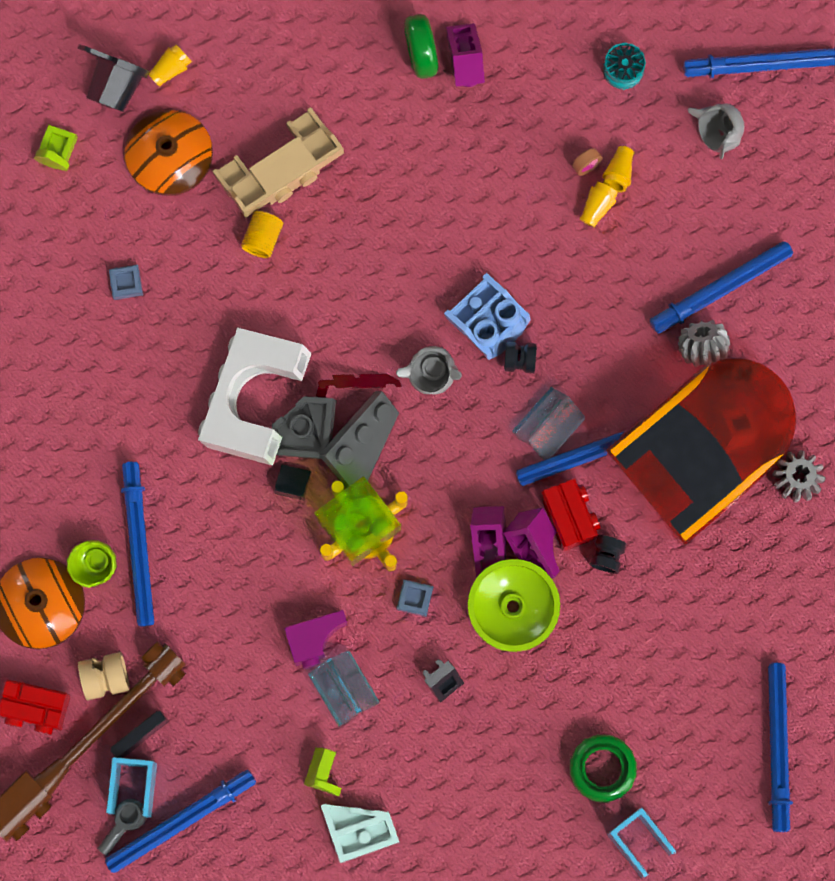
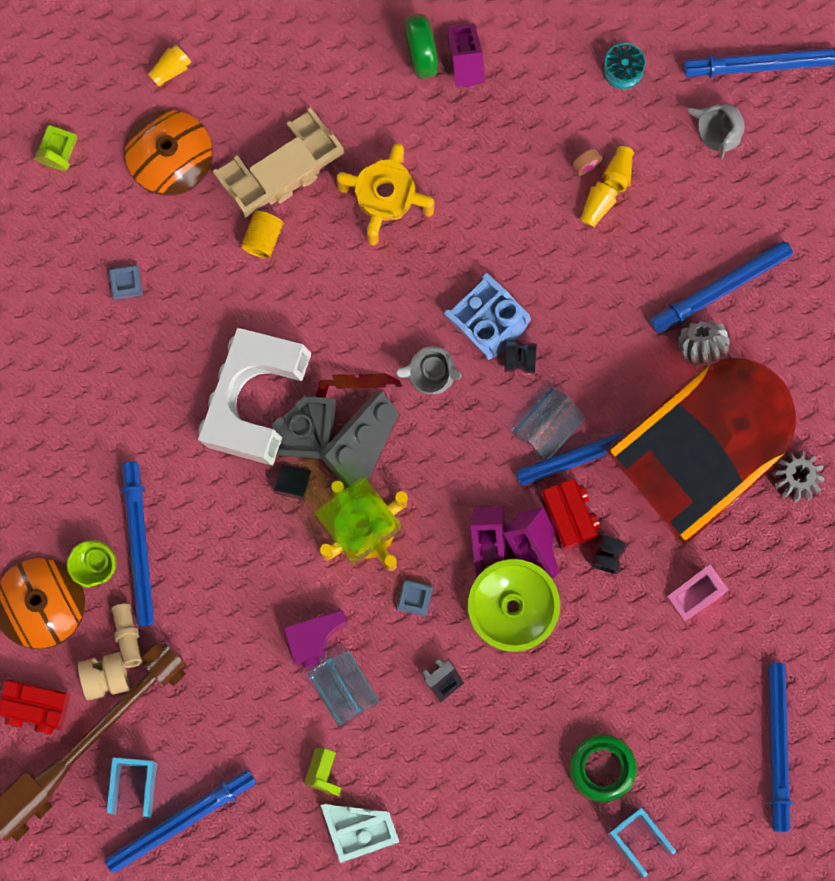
black container [77,44,149,112] -> none
dark grey plate [97,799,146,856] -> none
black tile [110,711,169,758] -> none
none -> tan pin [111,604,142,668]
none -> yellow plate [336,143,434,246]
none -> bright pink slope [667,565,728,621]

